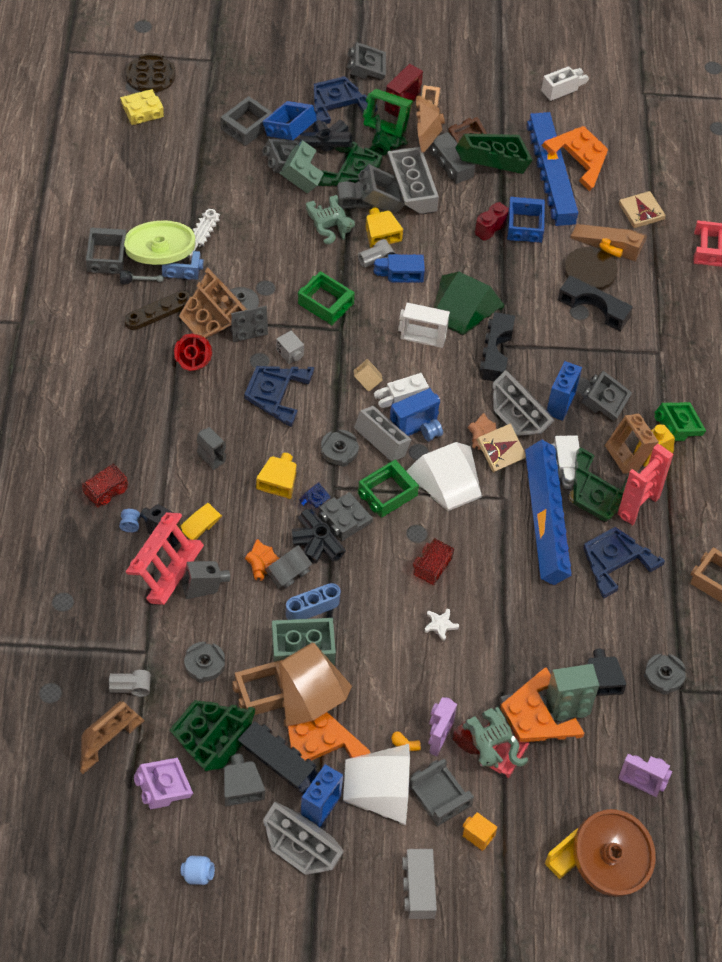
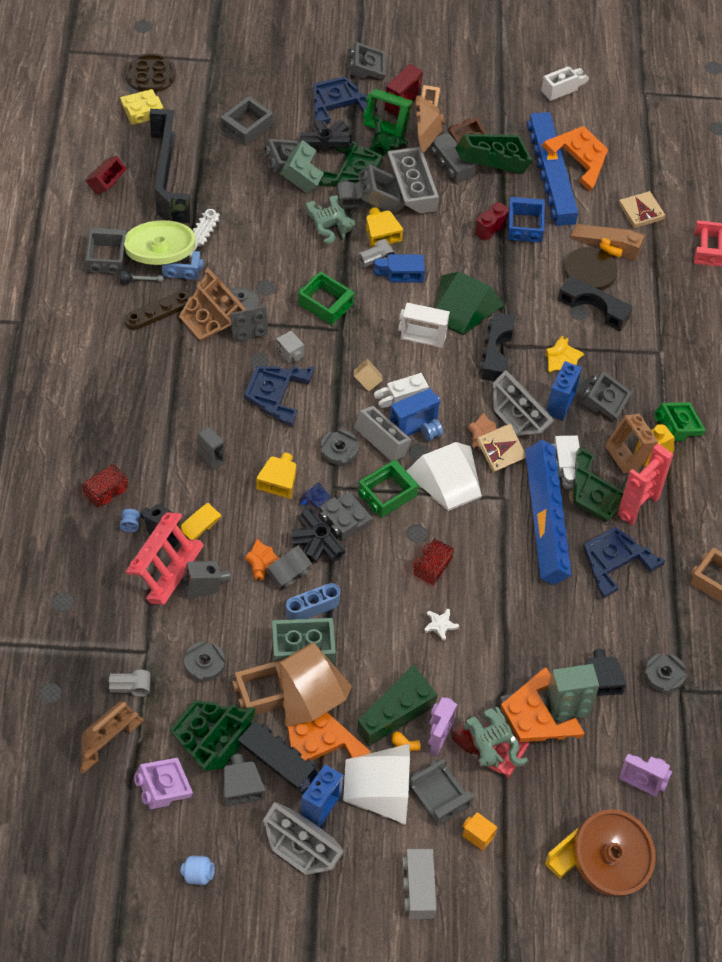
red cylinder [174,334,212,371] -> none
blue window [263,101,317,140] -> none
none -> dark red brick [85,155,127,194]
none -> black panel [150,108,191,223]
none -> dark green wedge [357,664,438,747]
none -> yellow arm [545,336,584,373]

